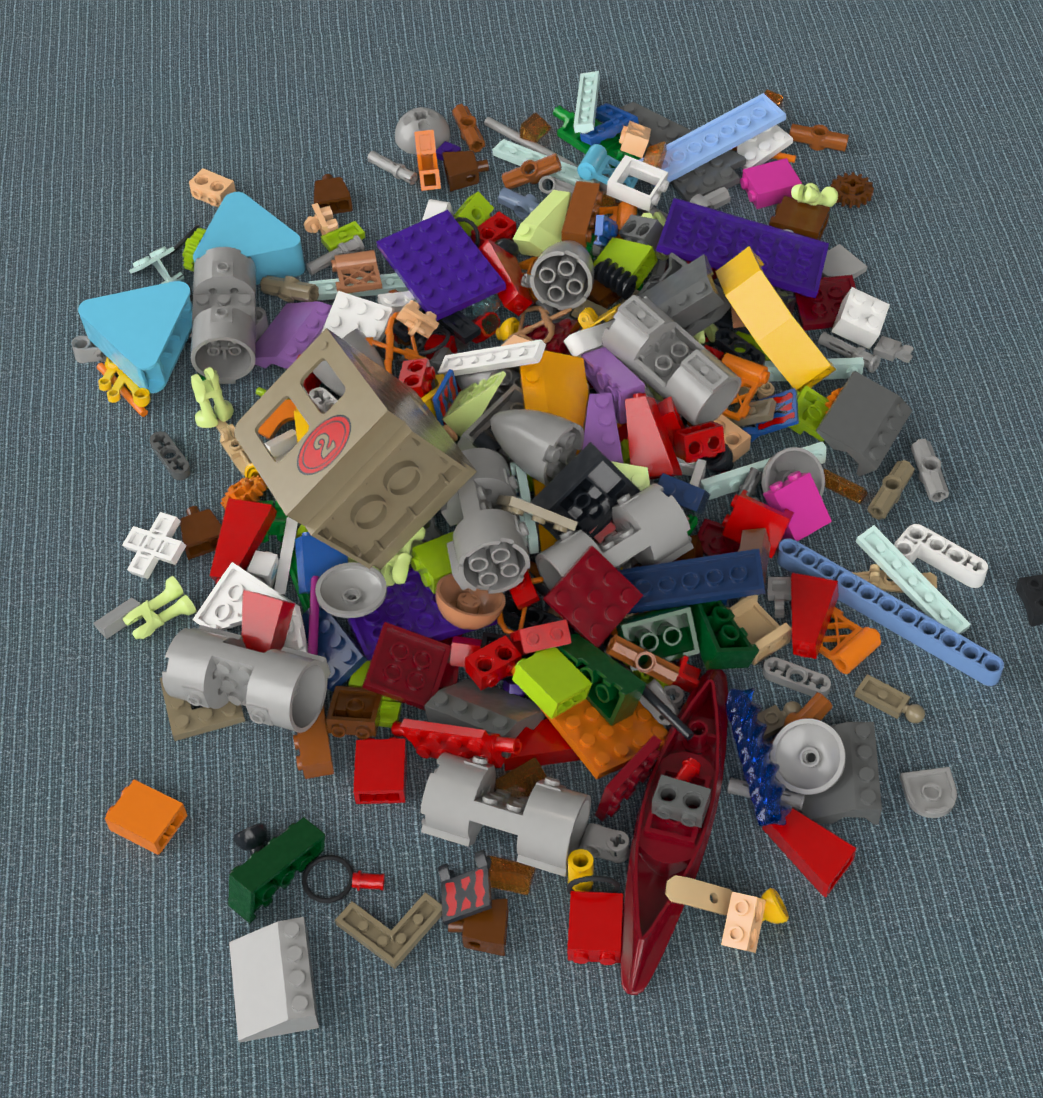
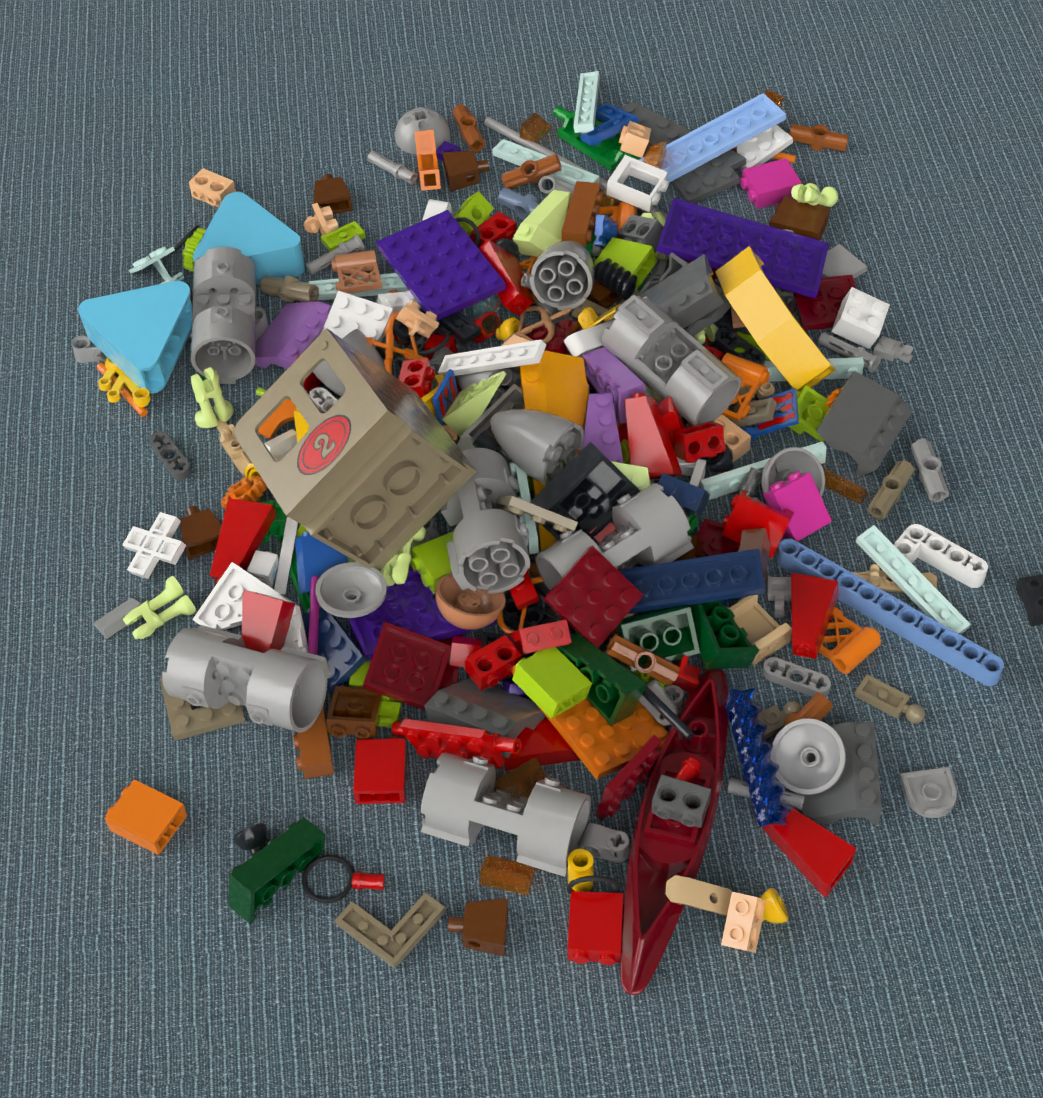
slope [229,917,319,1043] -> none
black flag [438,849,492,925] -> none
medium azure piece [577,144,639,189] -> none
light grey piece [690,187,731,210] -> none
reddish brown gear [831,172,874,208] -> none

